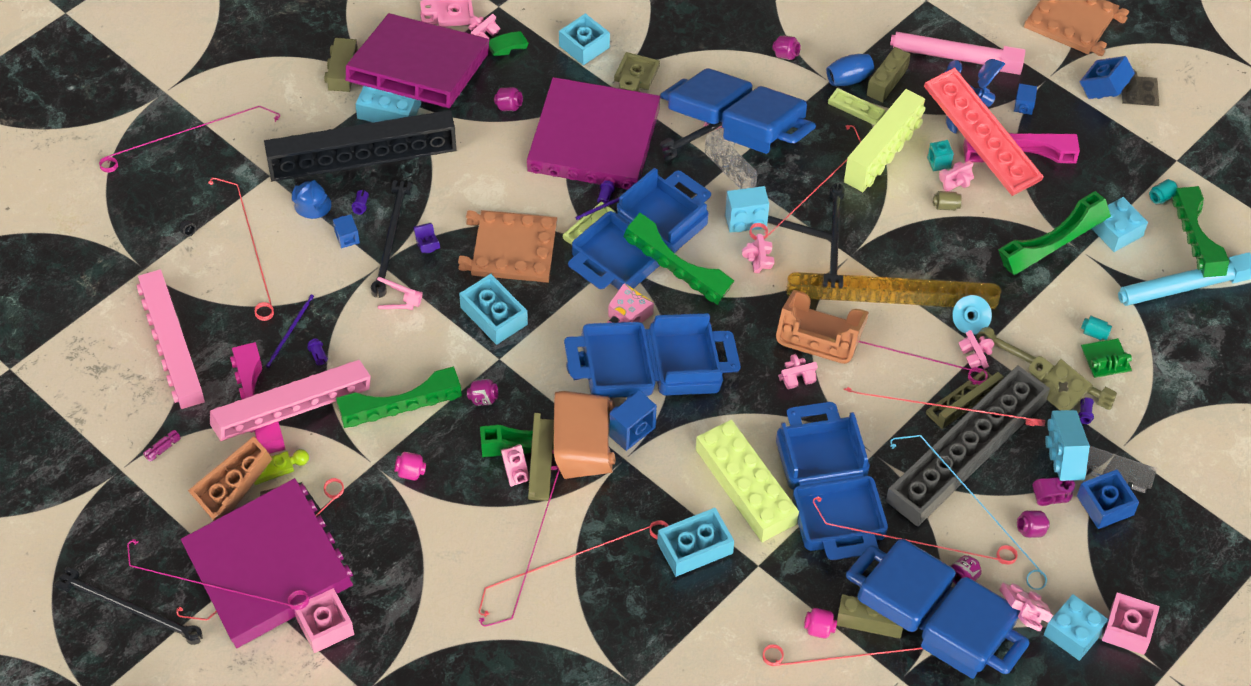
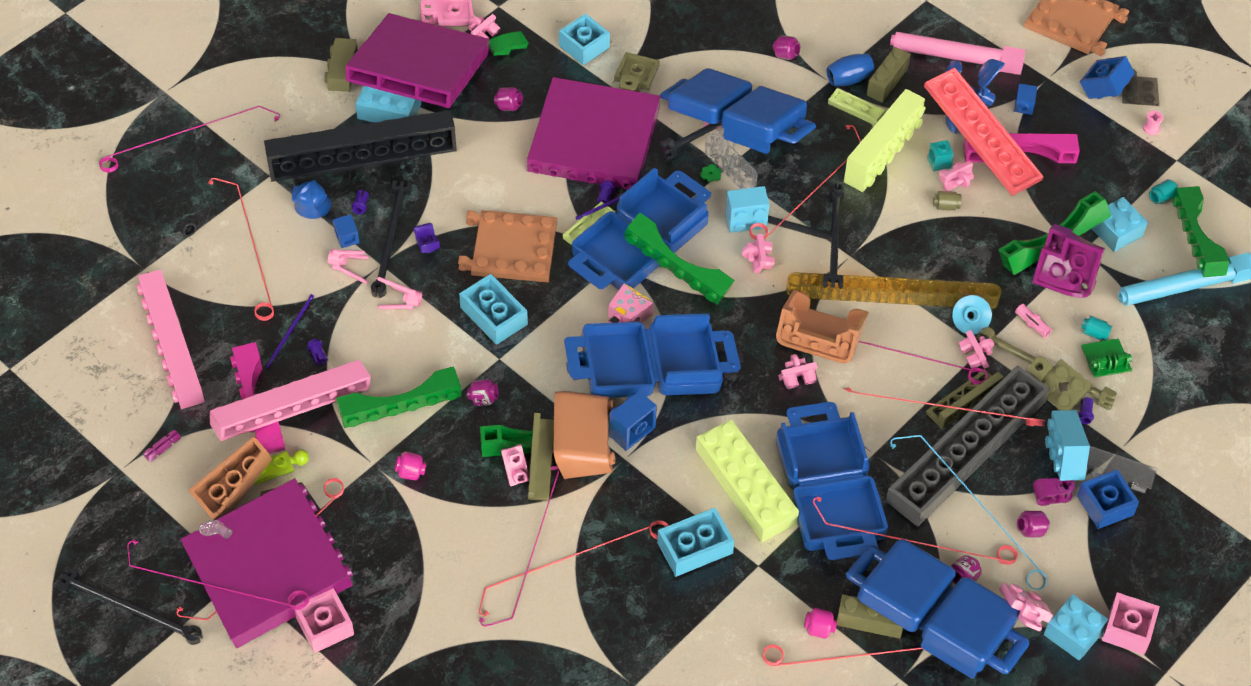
none -> clear arm [199,520,232,539]
none -> bright pink plant [328,249,369,284]
none -> green plant [701,164,721,182]
none -> bright pink pin [1015,304,1052,338]
none -> magenta slope [1032,224,1105,298]
none -> bright pink bush [1143,110,1164,135]

